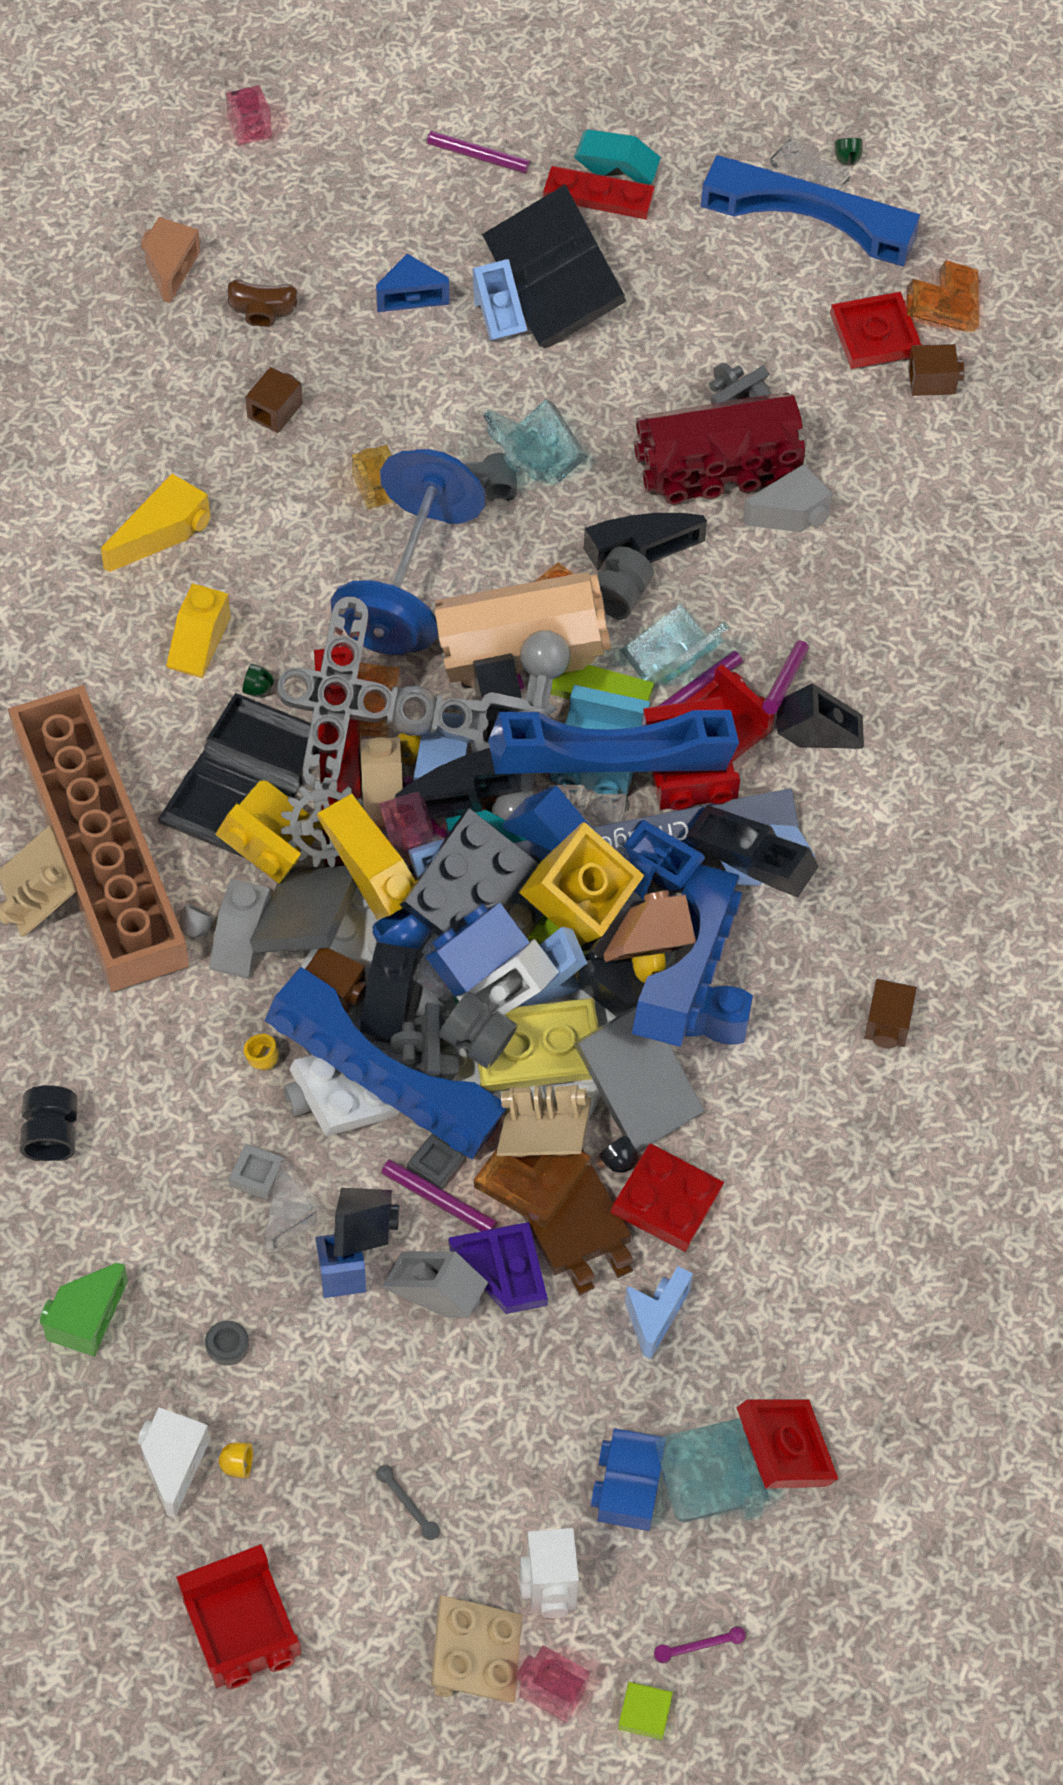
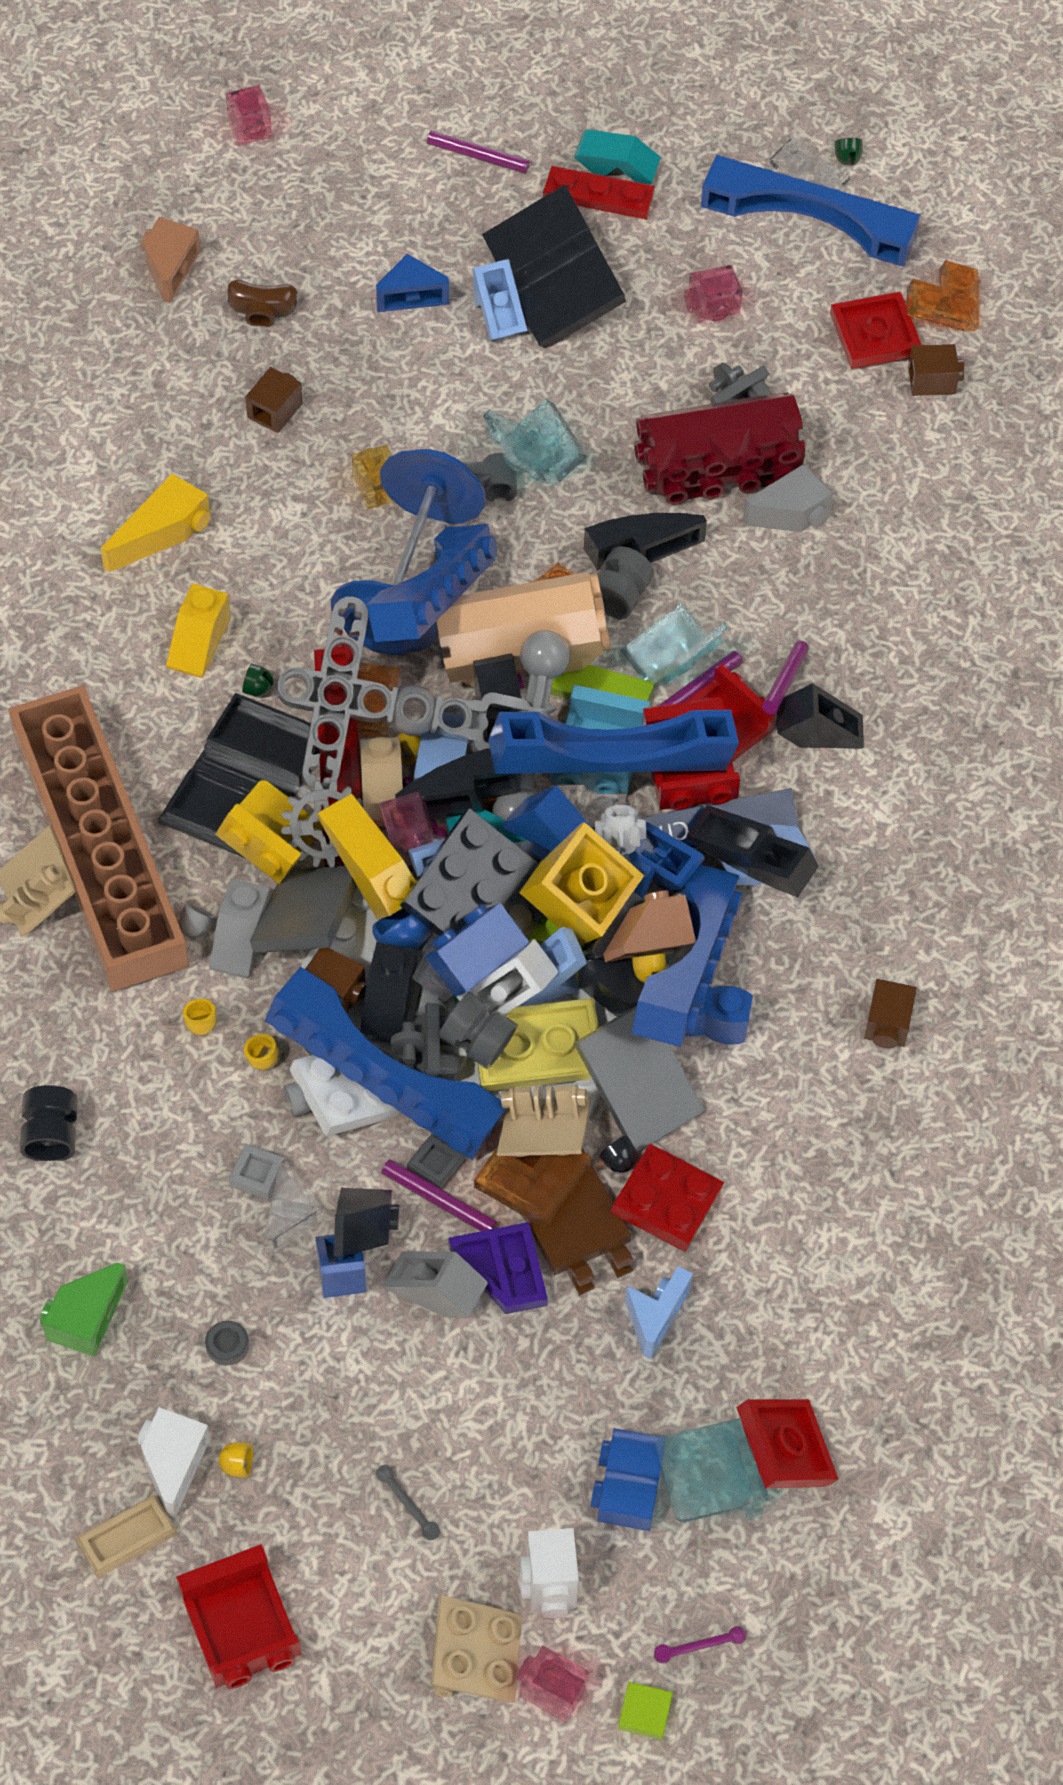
none -> tan tile [76,1494,177,1578]
none -> yellow hinge [182,999,217,1035]
none -> blue arch [367,524,497,642]
none -> white gear [595,805,646,855]
none -> clear pink brick [684,264,743,322]

